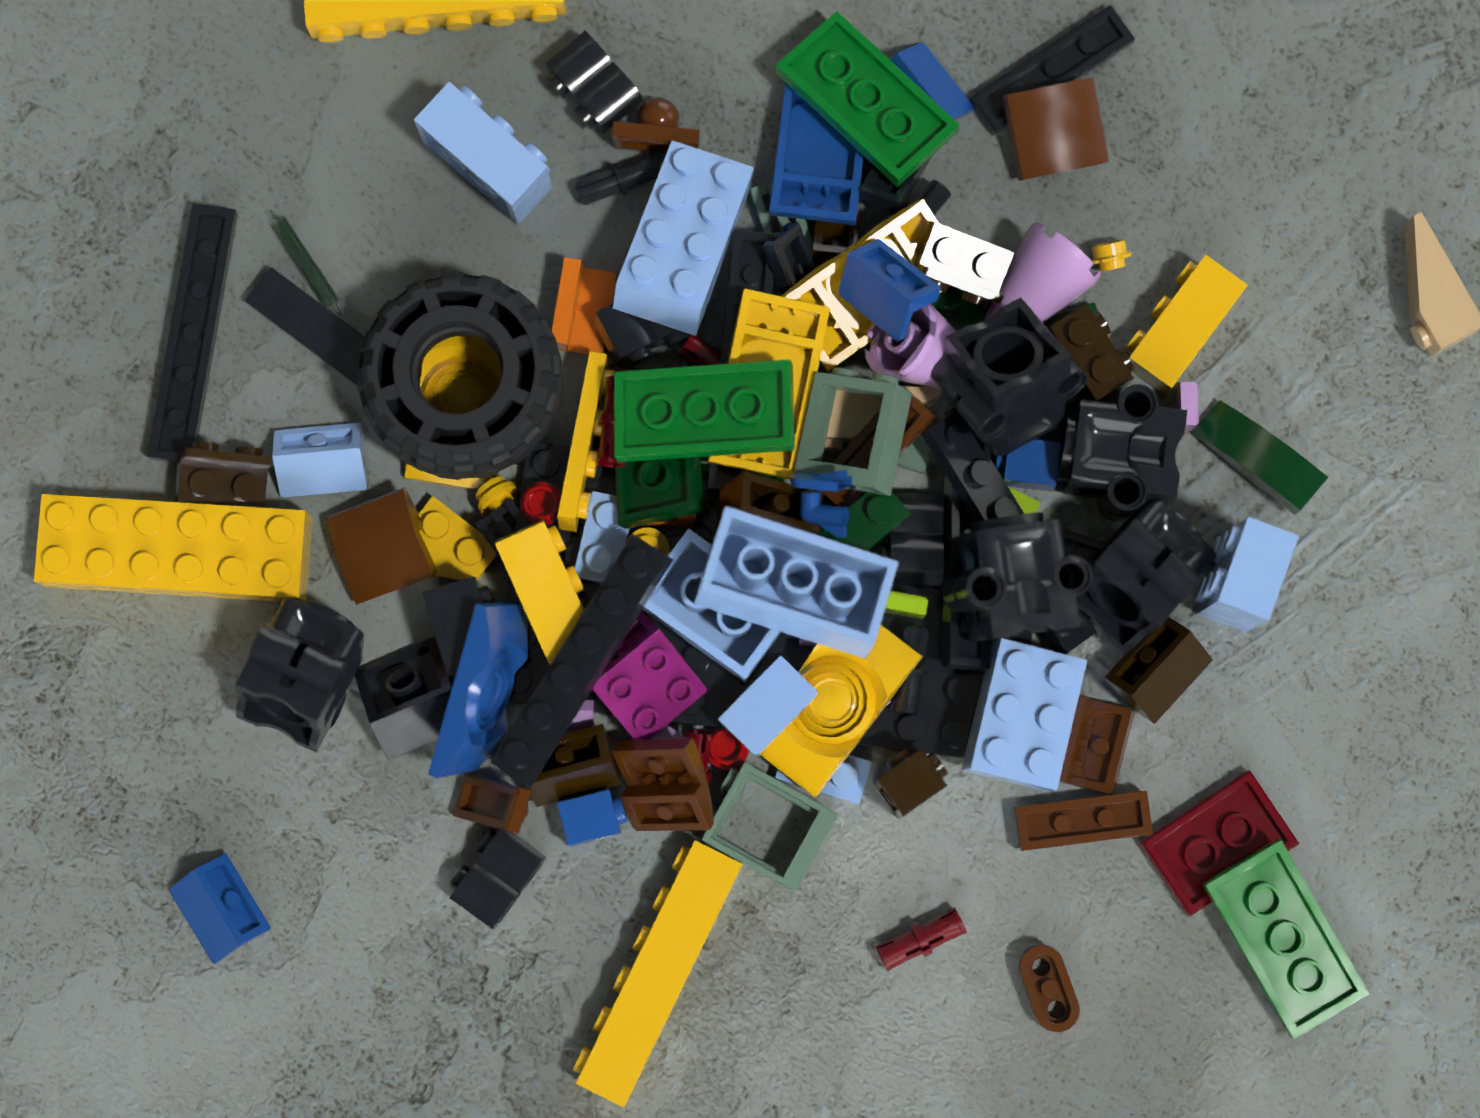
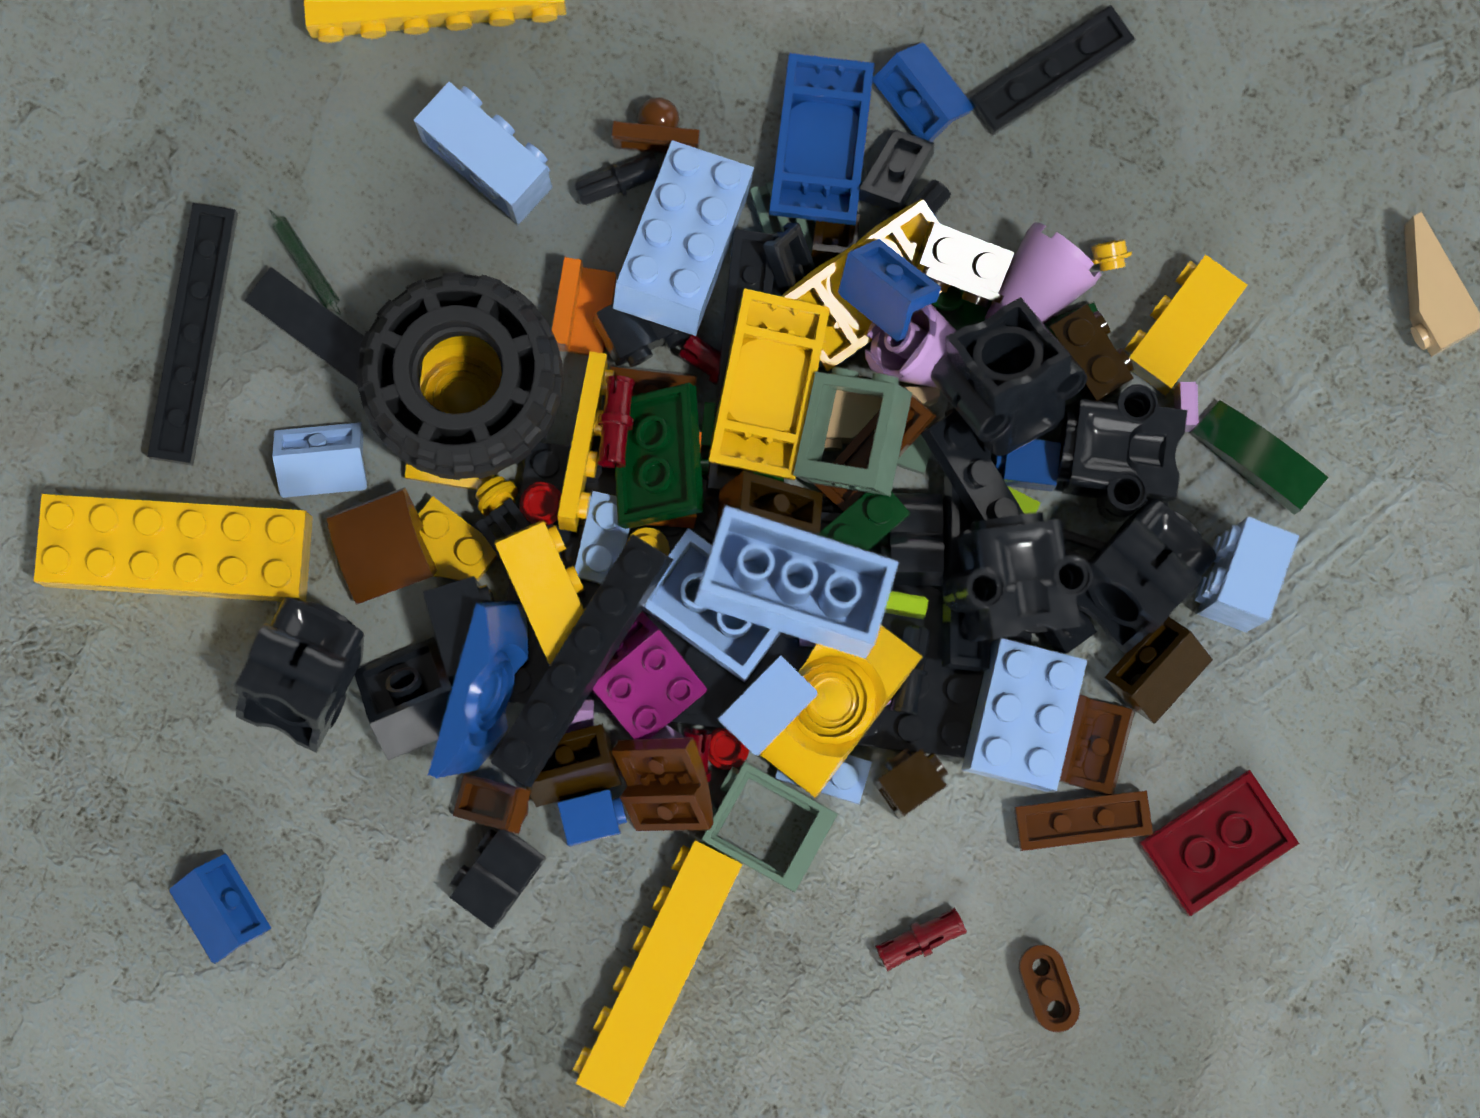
dark brown bracket [175,442,273,508] -> none
black brick [546,30,642,134] -> none
green plate [614,359,795,462] -> none
green plate [775,11,960,187] -> none
blue piece [791,469,852,538] -> none
reddish brown slope [1003,77,1109,181] -> none
plate [1202,839,1369,1039] -> none

